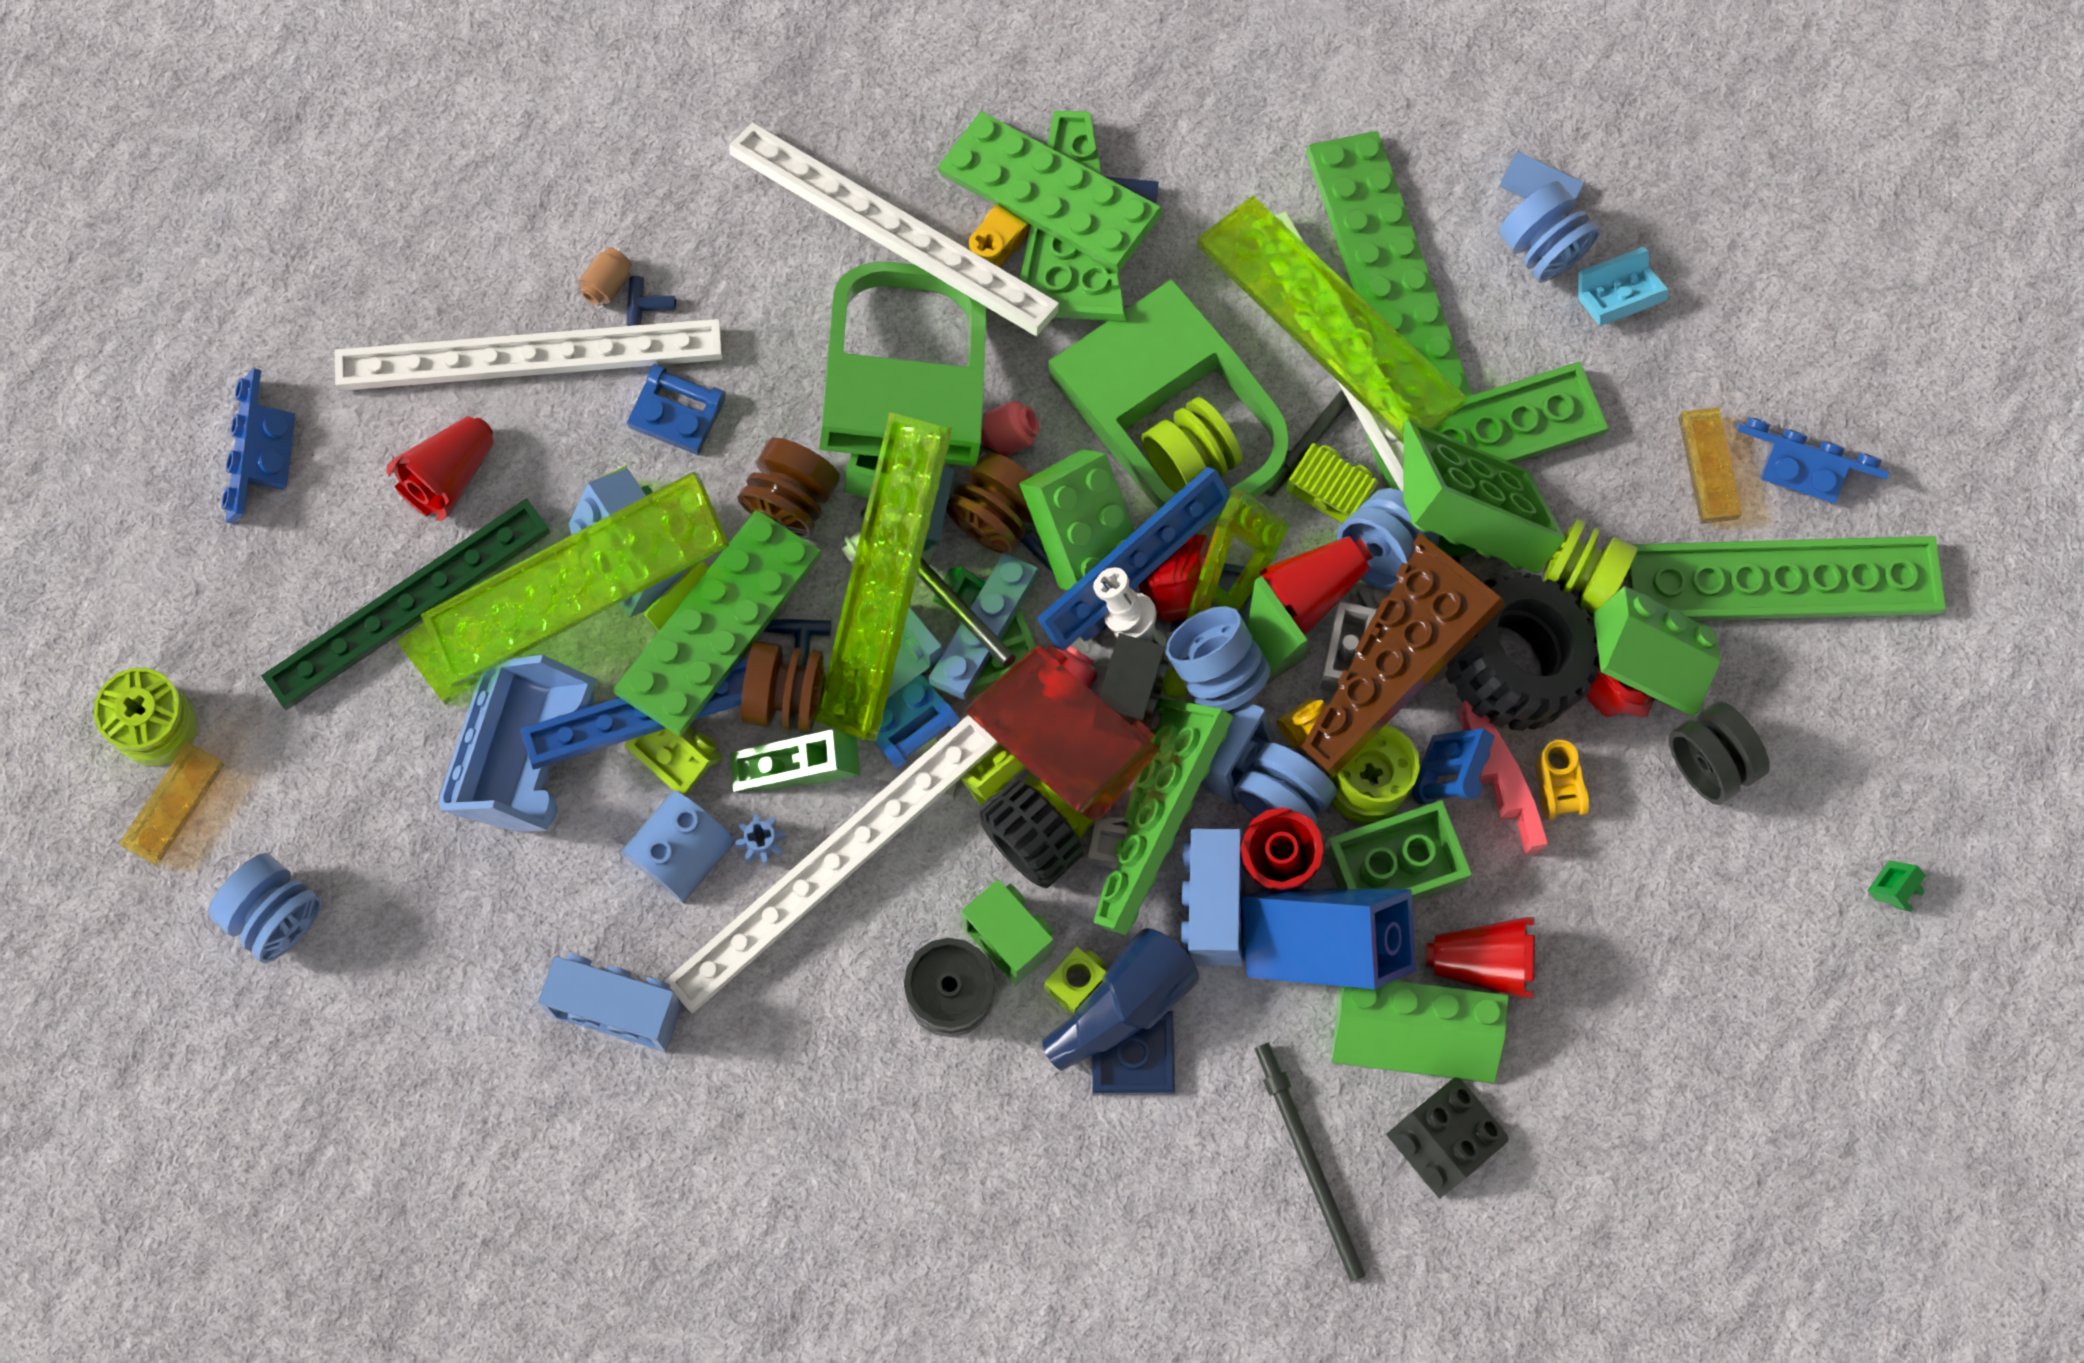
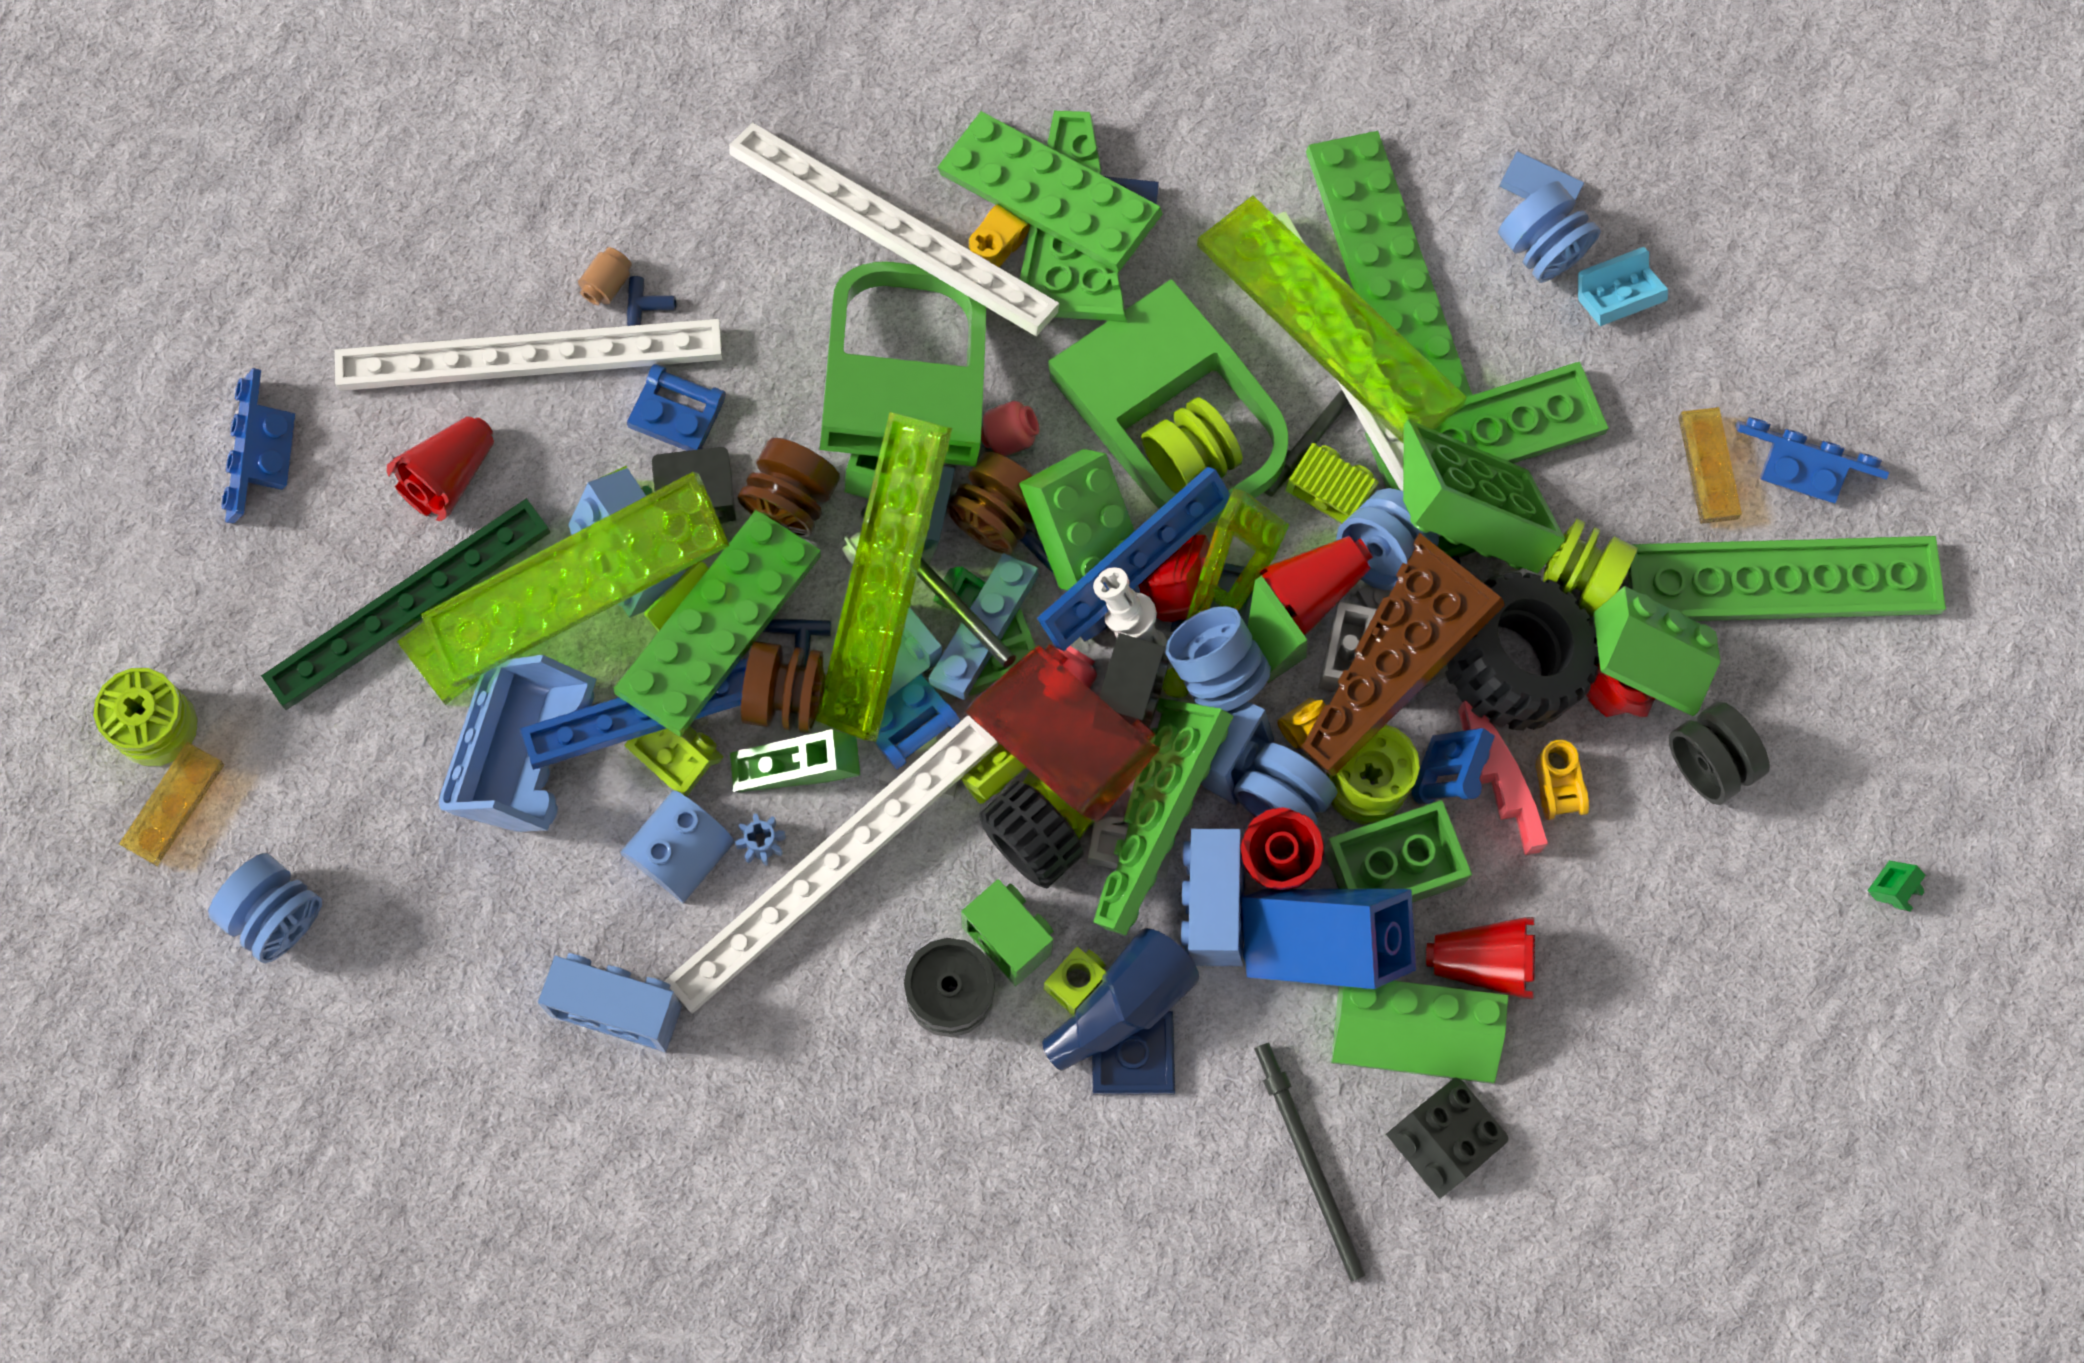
none -> pearl dark grey bracket [651,447,737,530]

